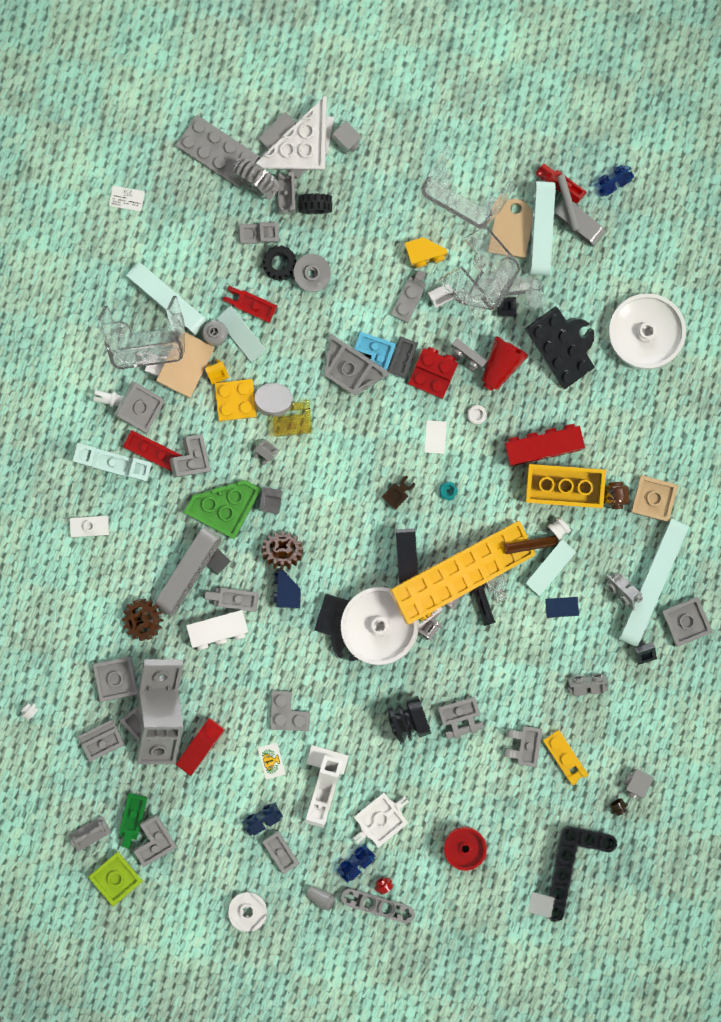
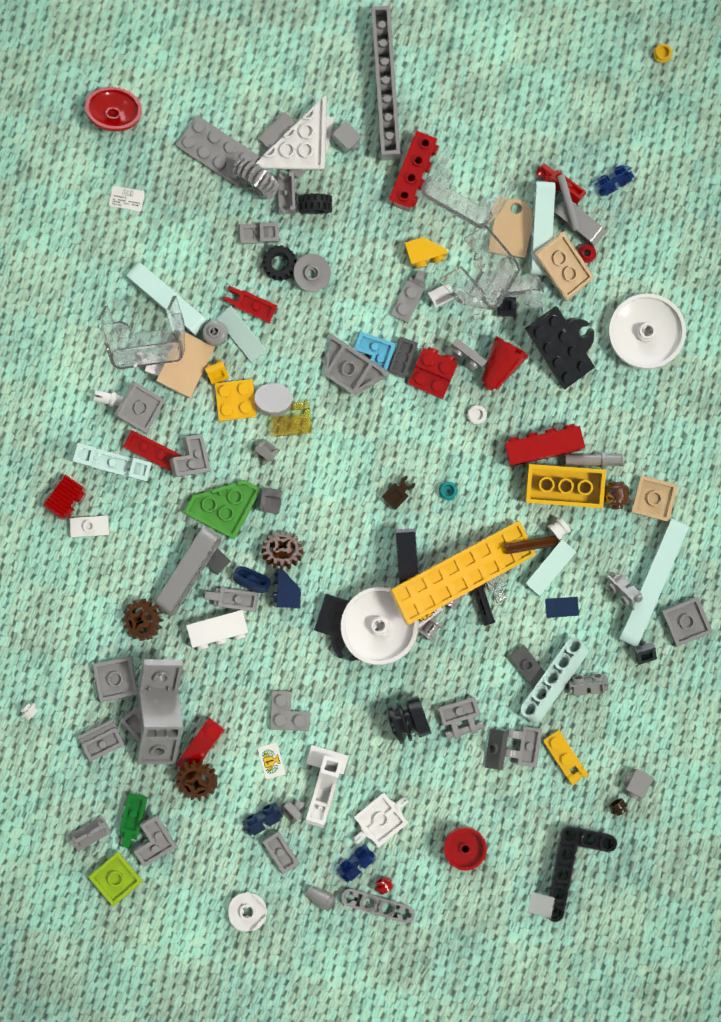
white sticker [425,420,447,454] -> none
none -> red brick [43,474,86,520]
none -> red dish [85,87,142,132]
none -> reddish brown gear [176,760,218,801]
none -> dark blue plate [233,566,271,593]
none -> light grey tile [280,800,305,824]
none -> light grey brick [371,5,400,160]
none -> red brick [388,130,439,212]
none -> dark grey plate [485,729,508,770]
none -> dark grey plate [508,645,545,687]
none -> light aqua beam [521,637,588,723]
none -> tan tile [533,231,595,301]
none -> light grey pin [564,453,623,468]
none -> red plate [577,244,596,263]
none -> yellow plate [653,44,672,63]

